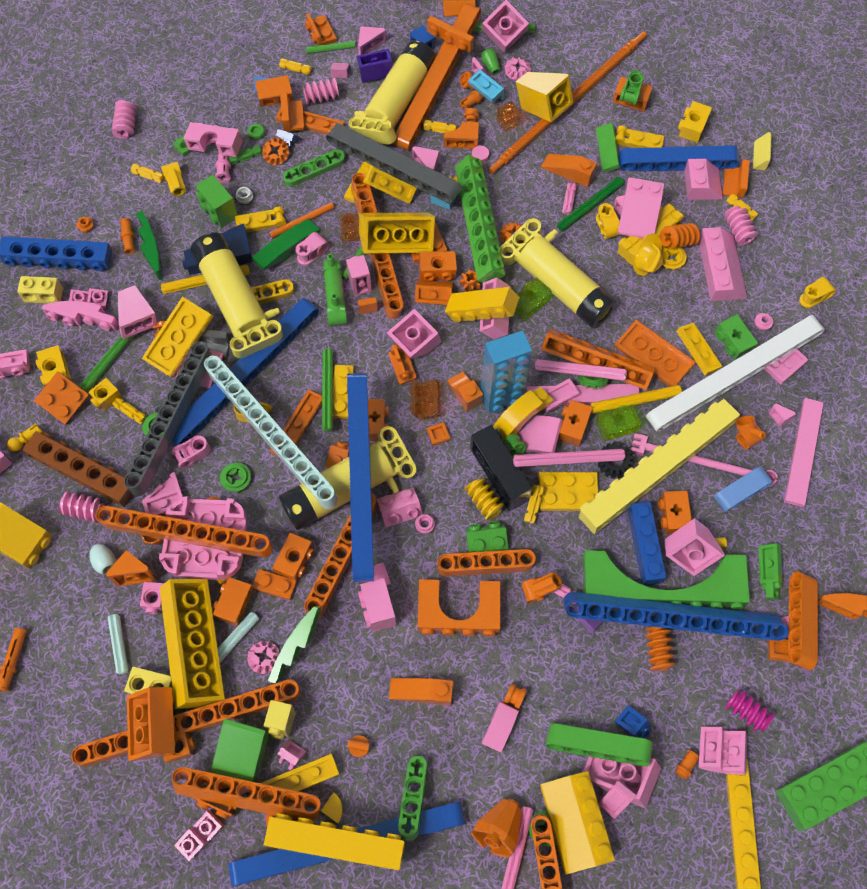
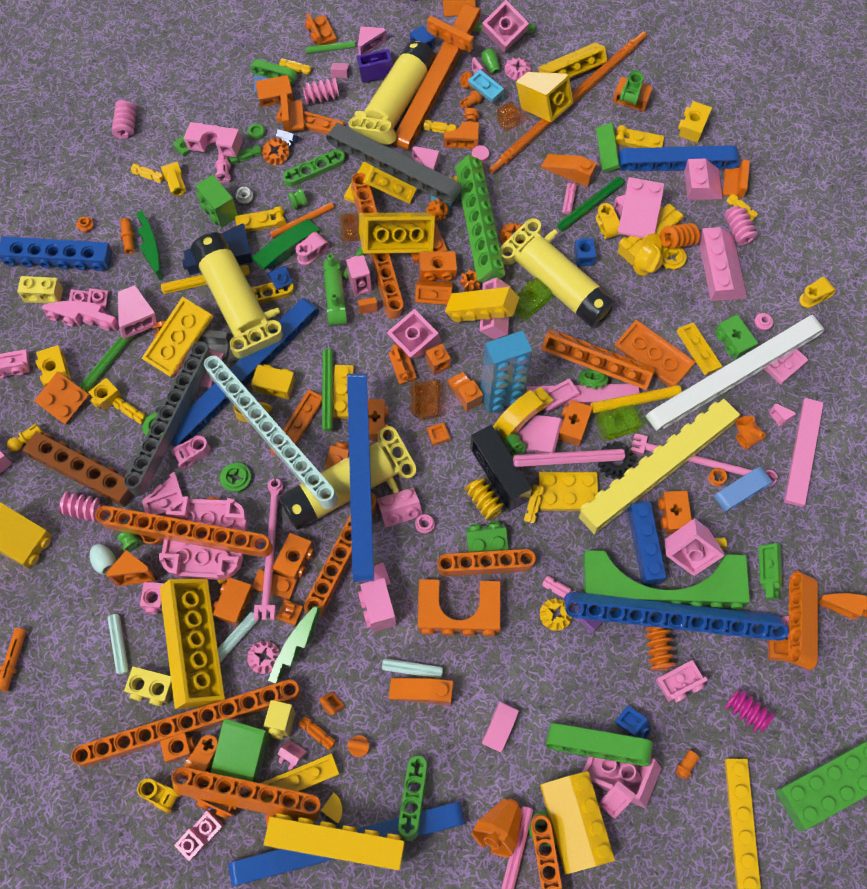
orange slope [126,687,176,761] -> none
orange wheel [504,683,527,709] -> none
orange piece [521,572,562,604] -> none
bright pink axle [535,359,627,381] -> none
bright pink slope [699,727,747,775] -> none
light yellow slope [753,132,771,170] -> none
none -> bright green wheel [117,532,143,552]
none -> yellow piece [137,778,181,814]
none -> orange piece [184,735,219,772]
none -> bright green beam [250,59,298,85]
none -> yellow brick [251,365,296,400]
none -> bright pink hinge [254,478,284,620]
none -> blue bracket [266,266,292,289]
none -> orange tile [276,600,303,627]
none -> bright green wheel [288,188,307,210]
none -> orange axle [299,716,335,750]
none -> orange slope [319,691,345,715]
none -> light aqua axle [382,658,443,679]
none -> orange brick [425,344,451,375]
none -> orange gear [426,199,448,222]
none -> yellow brick [538,42,607,78]
none -> yellow gear [540,598,572,631]
none -> blue brick [574,238,597,267]
none -> bright pink bracket [656,660,708,703]
none -> orange bush [708,468,727,487]

